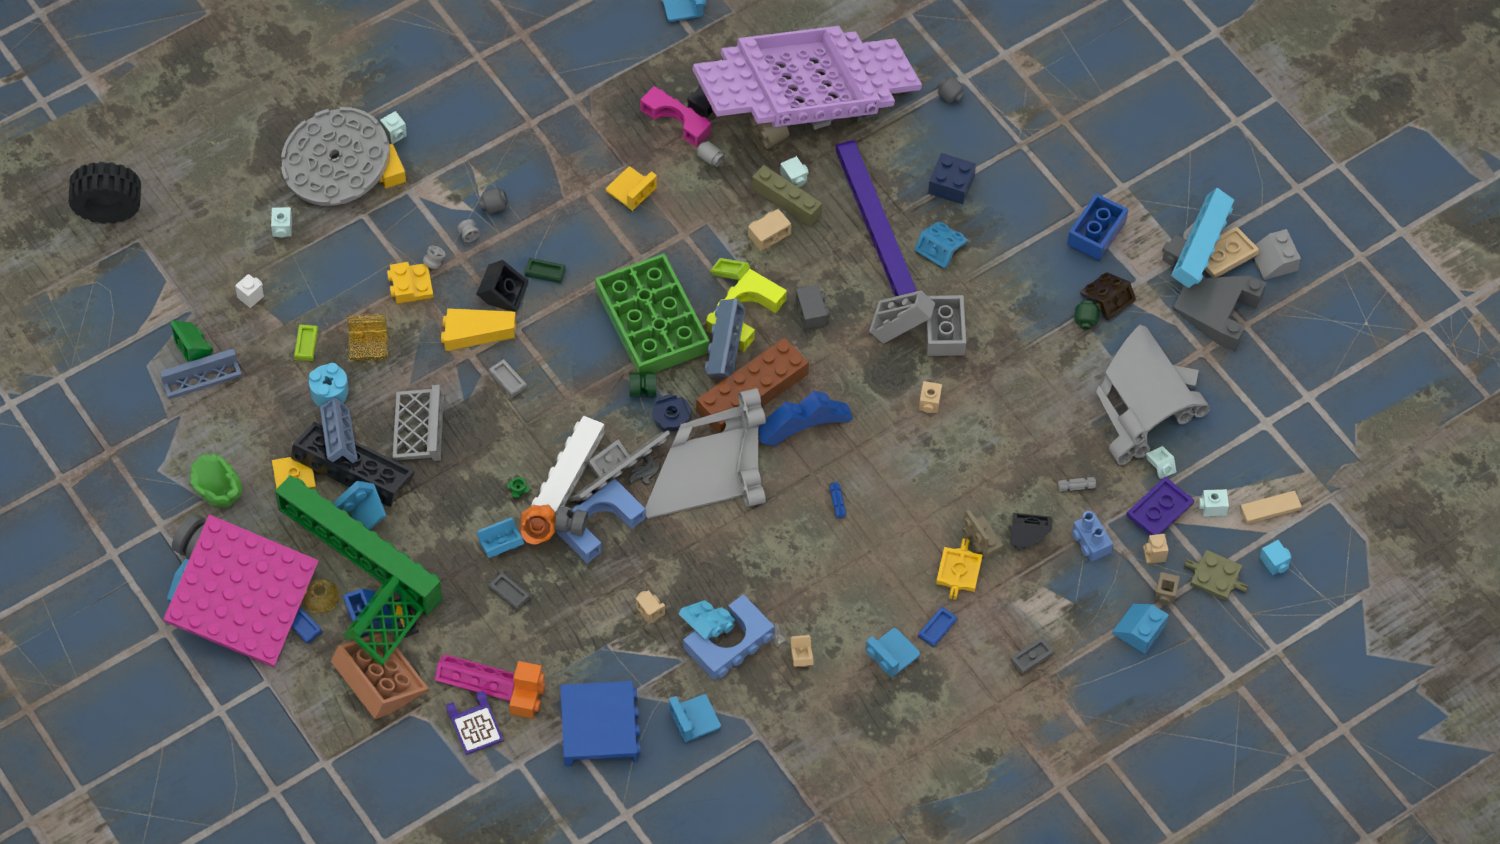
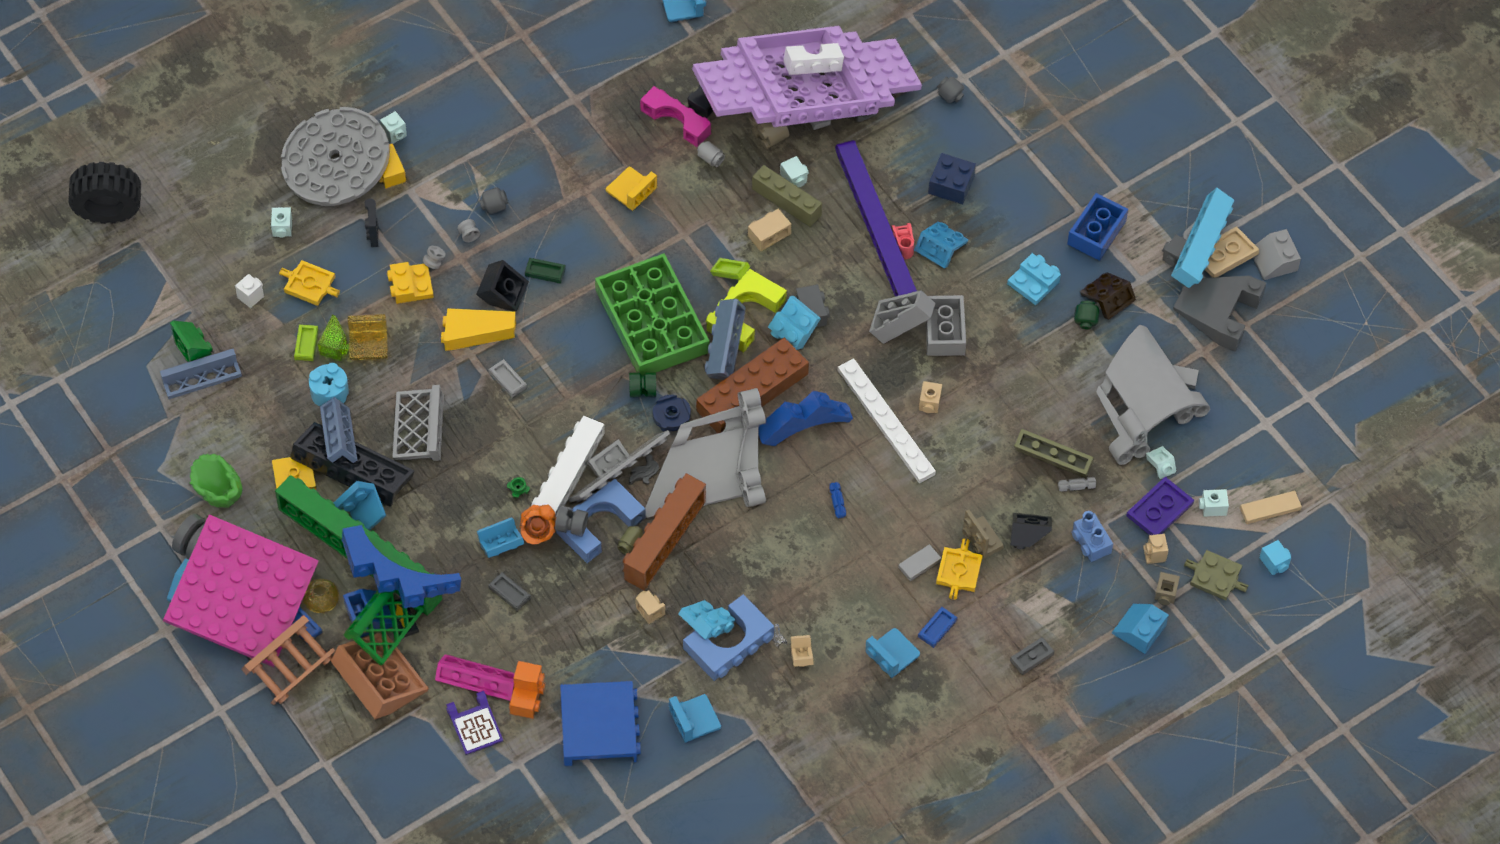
none -> nougat fence [241,615,336,705]
none -> yellow plate [279,260,340,306]
none -> clear neon green slope [318,314,349,361]
none -> blue arch [342,525,461,608]
none -> black plate [365,198,379,247]
none -> olive brick [617,526,643,555]
none -> dark orange brick [623,473,706,591]
none -> medium azure plate [768,296,821,349]
none -> white arch [783,43,844,75]
none -> white plate [837,359,936,483]
none -> coral piece [891,223,914,259]
none -> light grey tile [898,544,941,581]
none -> medium azure plate [1007,253,1061,305]
none -> olive brick [1014,429,1094,479]

